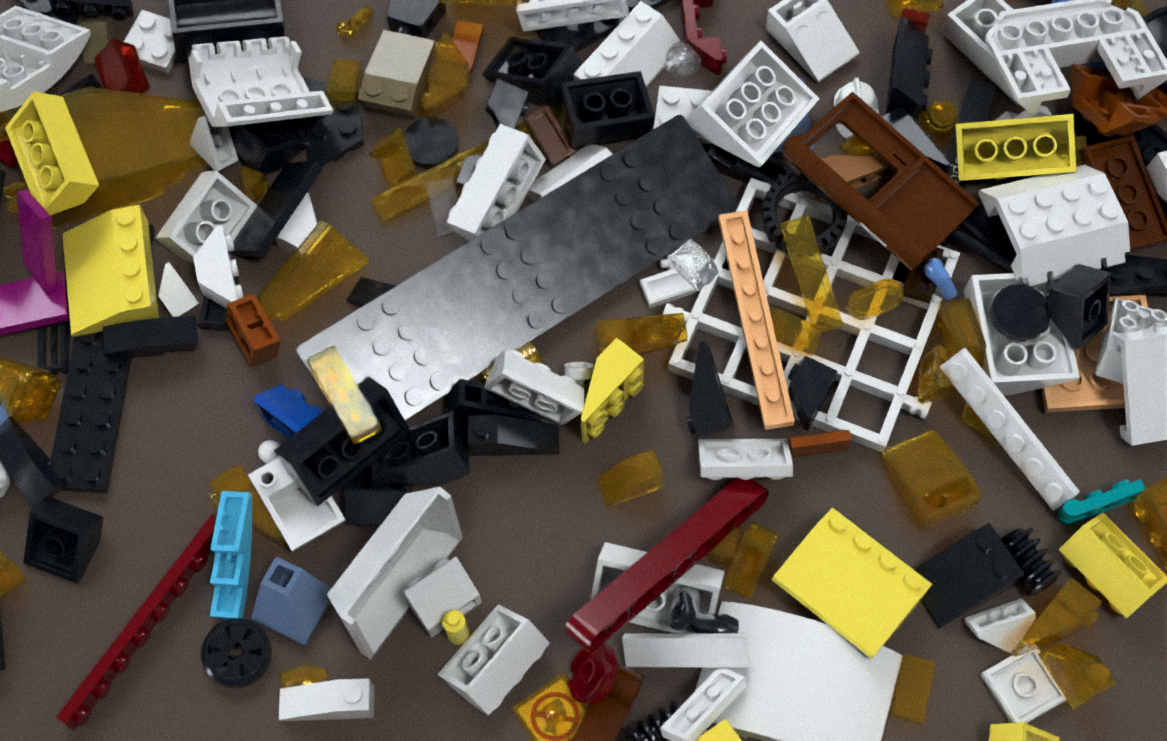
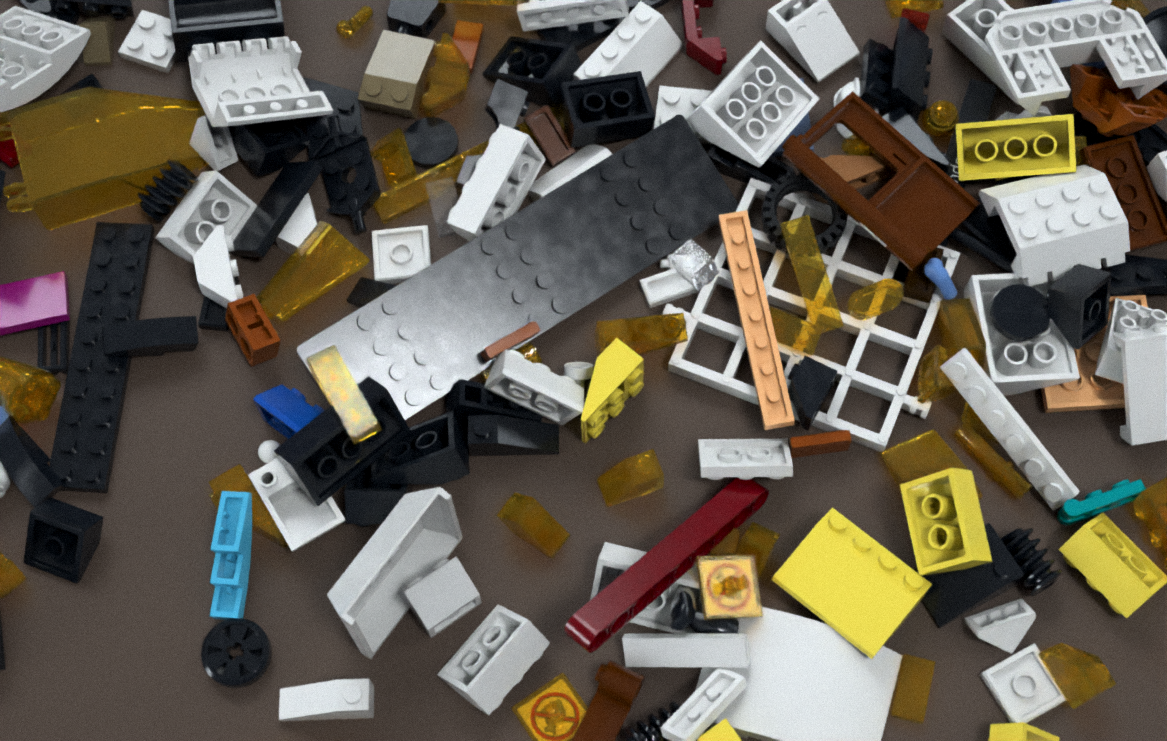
light yellow slope [5,91,99,216] -> none
magenta tile [17,189,57,292] -> none
dark red plate [56,514,217,731] -> none
light yellow slope [62,205,159,337] -> none
clear red brick [94,39,150,107] -> none
white slope [158,262,199,317] -> none
clear yellow slope [240,166,269,203] -> none
sand blue slope [251,556,331,647] -> none
clear yellow arm [279,663,327,688] -> none
clear yellow tile [326,59,361,101] -> none
light yellow cylinder [442,610,469,645] -> none
dark red tile [568,643,617,705] -> none
clear cone [665,42,701,77] -> none
black slope [686,341,735,438] -> none
clear yellow slope [1011,578,1102,657] -> none
none -> black piece [137,159,198,221]
none -> black plate [313,115,381,234]
none -> white tile [372,225,431,284]
none -> dark orange tile [481,321,541,363]
none -> clear yellow slope [497,492,570,559]
none -> clear yellow piece [696,555,763,620]
none -> black plate [859,39,893,111]
none -> light yellow slope [900,468,992,575]
none -> clear yellow pin [954,422,1033,500]

